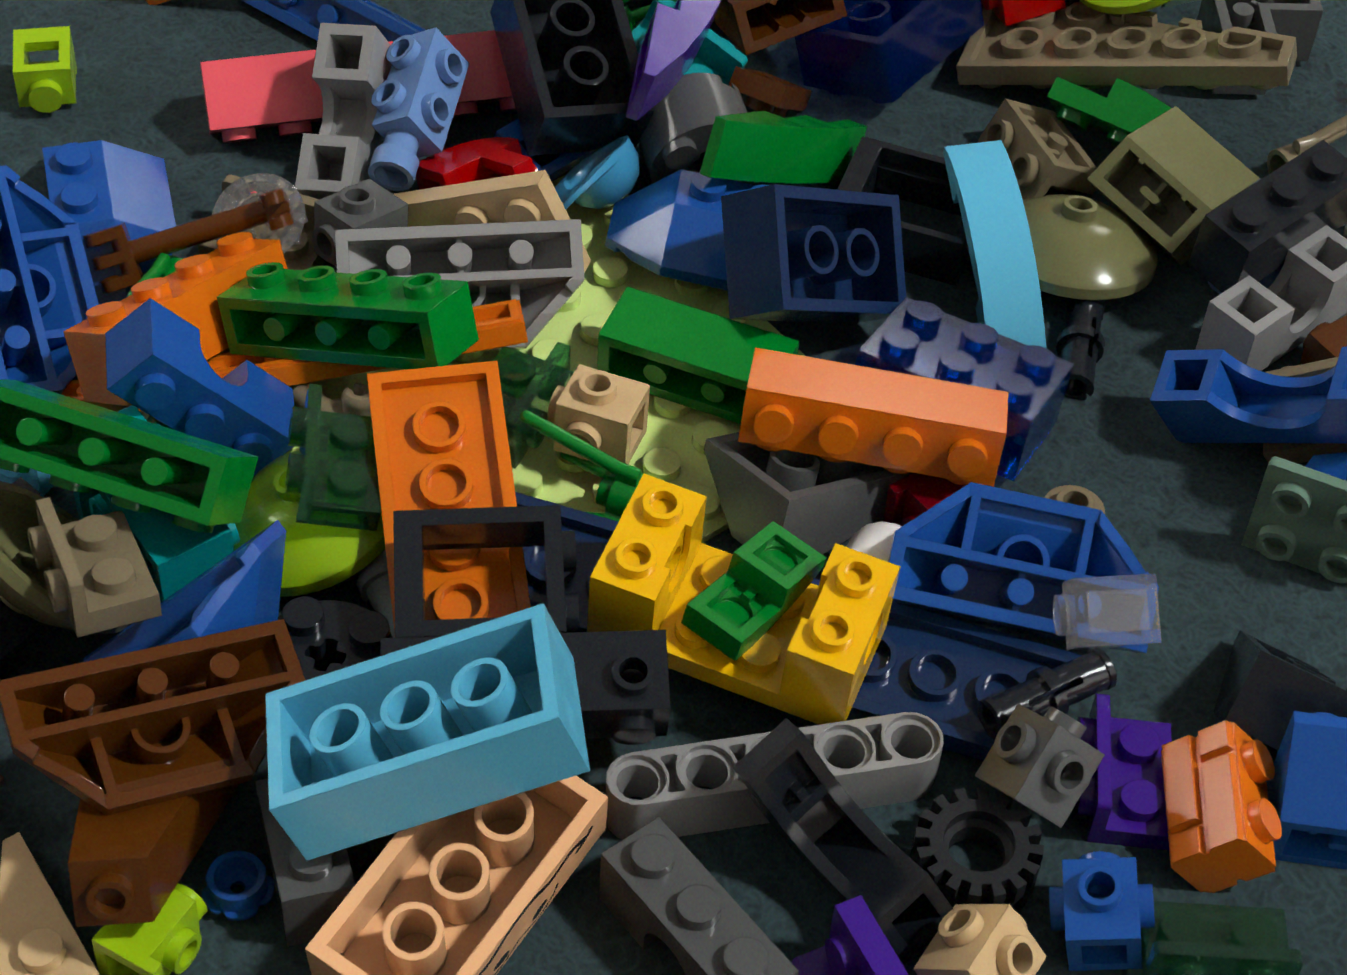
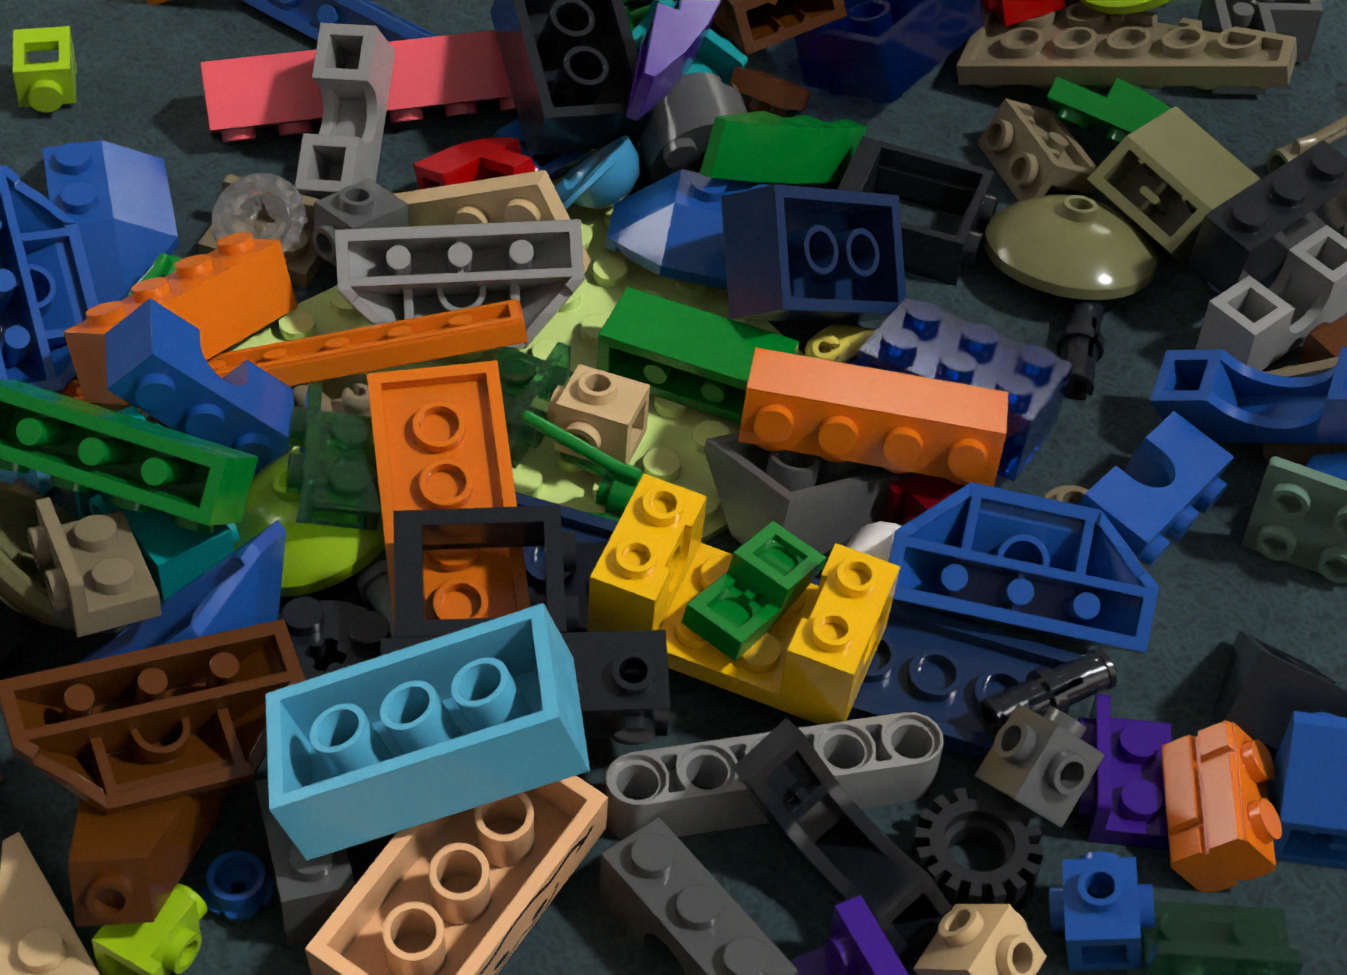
reddish brown hinge [83,187,294,294] -> none
green brick [217,262,479,369] -> none
medium blue brick [368,27,470,191] -> none
medium azure slope [943,140,1046,361] -> none
clear brick [1053,574,1162,650] -> none
none -> light yellow arm [805,323,889,363]
none -> blue arch [1078,411,1234,572]

